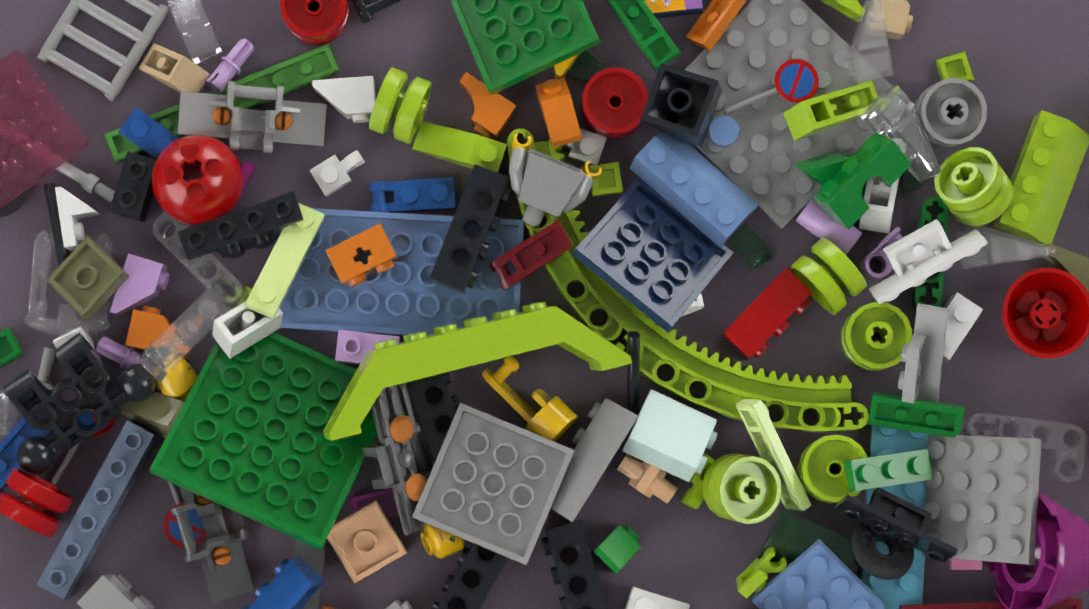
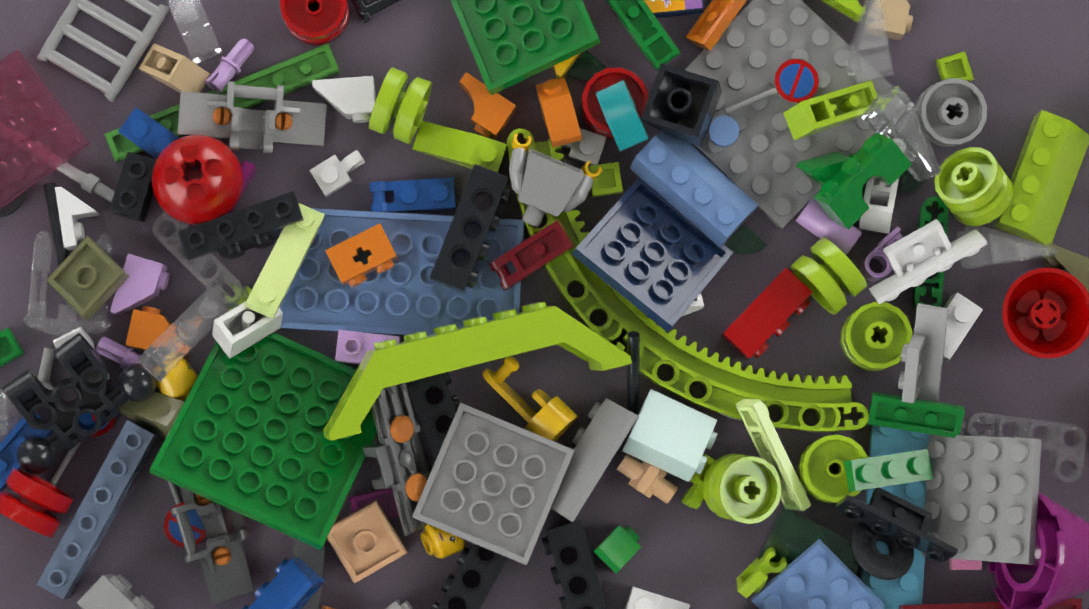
clear green tile [742,247,773,271] -> none
none -> teal slope [596,80,648,151]

